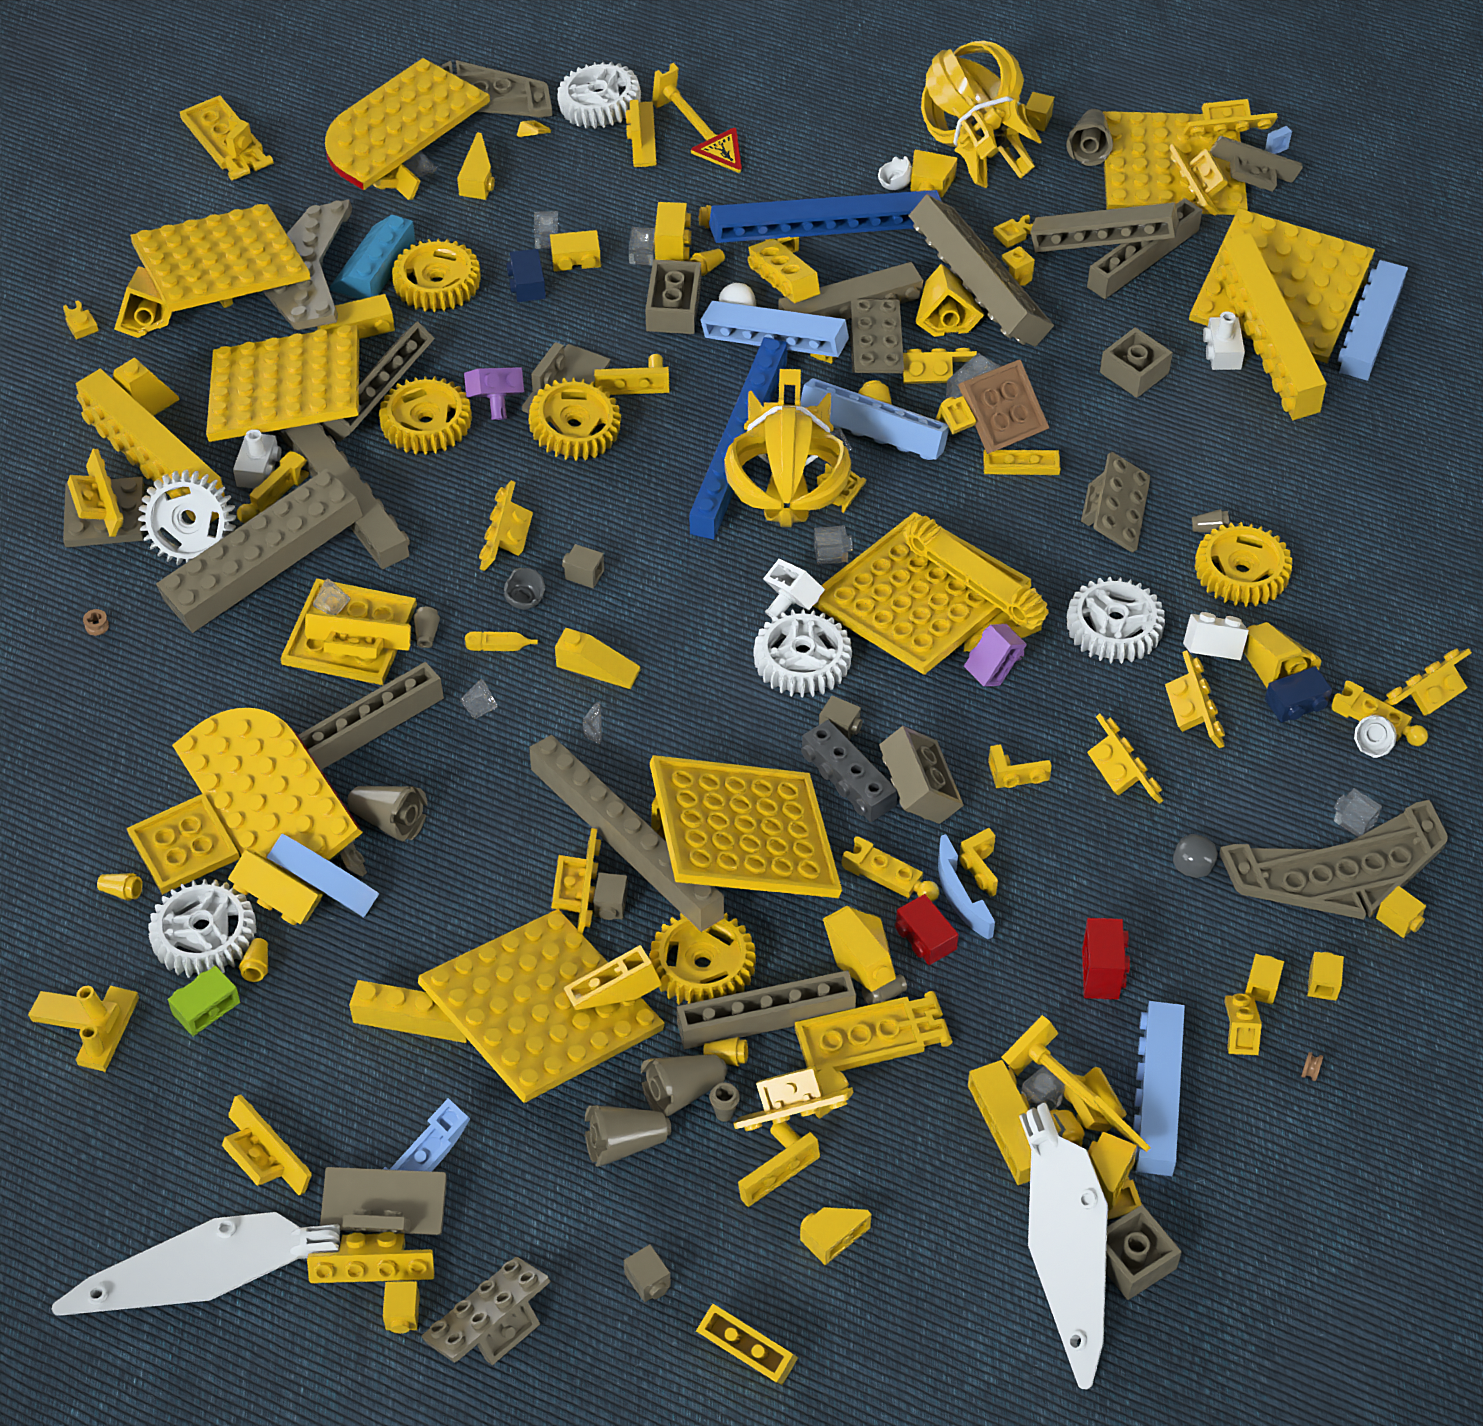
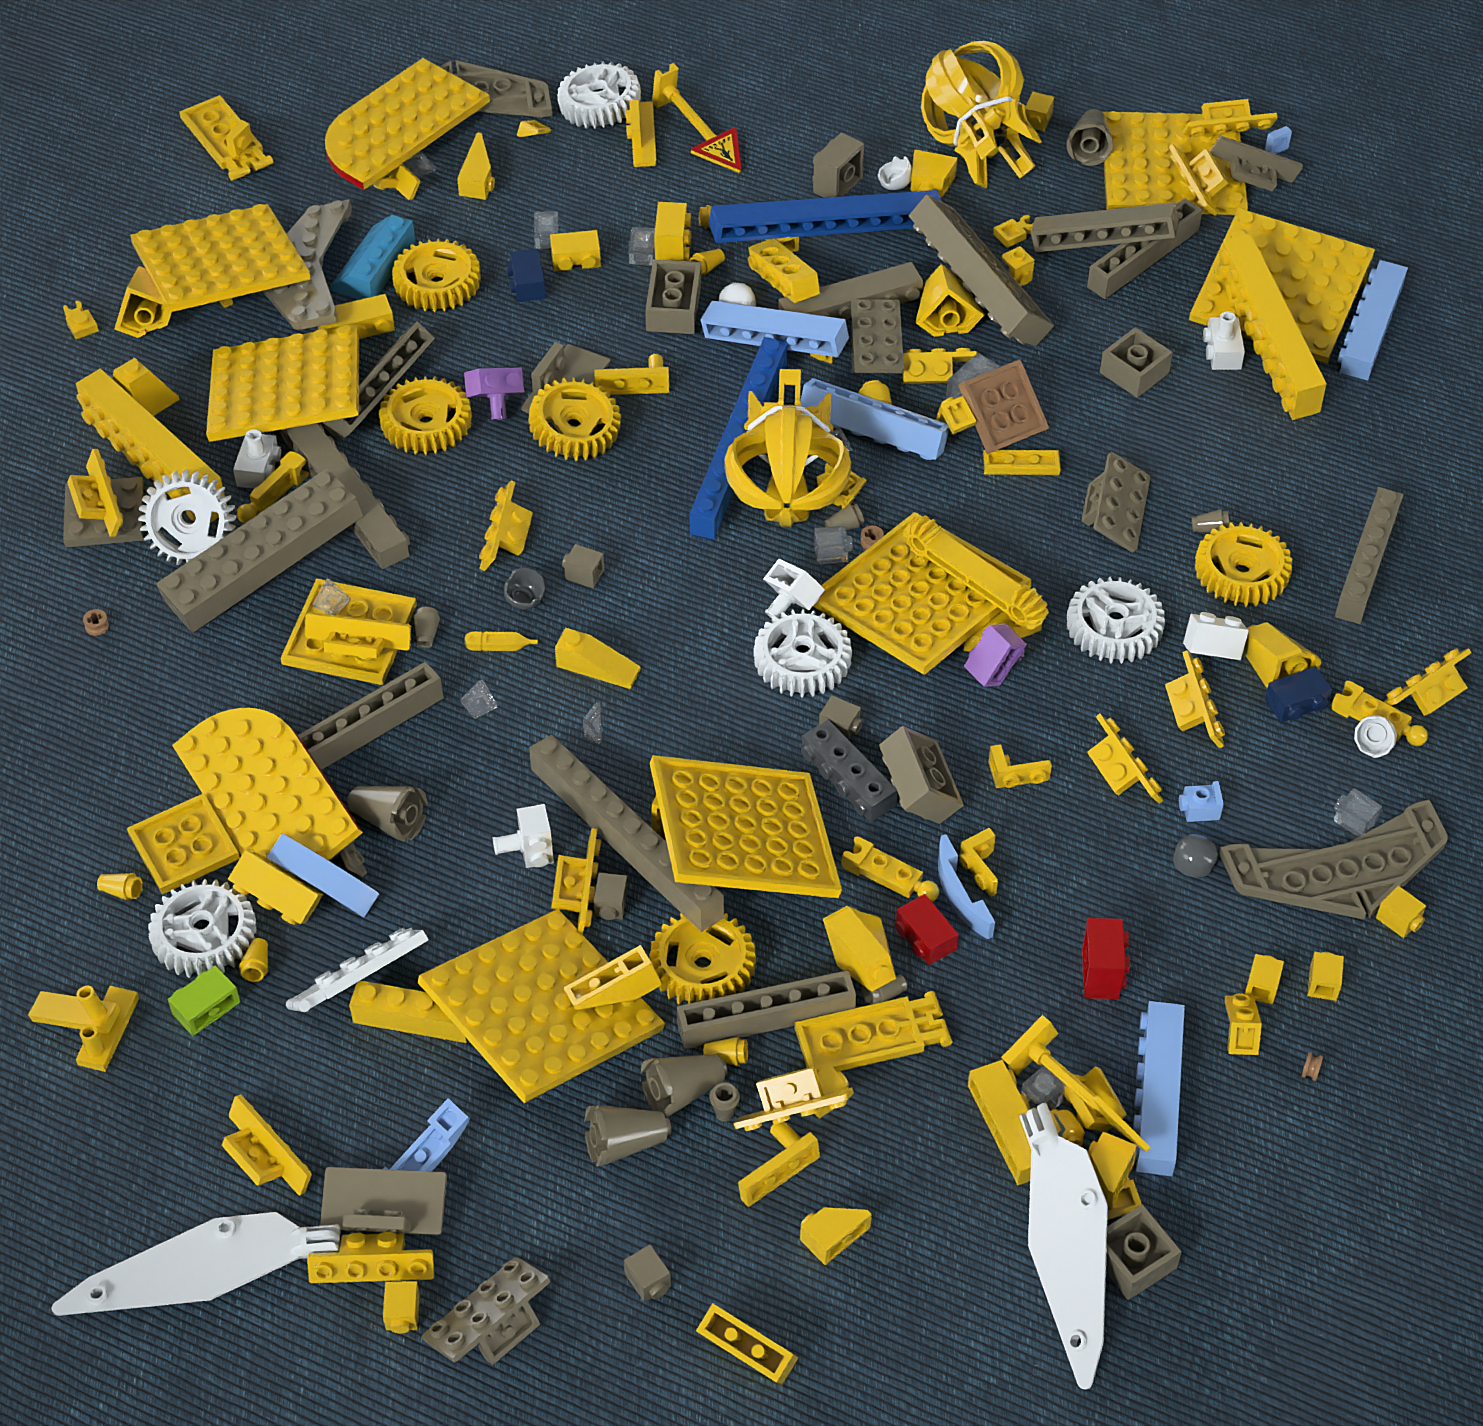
none -> white hinge [286,928,428,1012]
none -> white brick [492,804,554,868]
none -> dark tan brick [812,132,864,198]
none -> dark tan cone [824,504,864,535]
none -> medium nougat bush [861,526,884,550]
none -> light blue brick [1179,781,1224,822]
none -> dark tan brick [1335,487,1403,625]

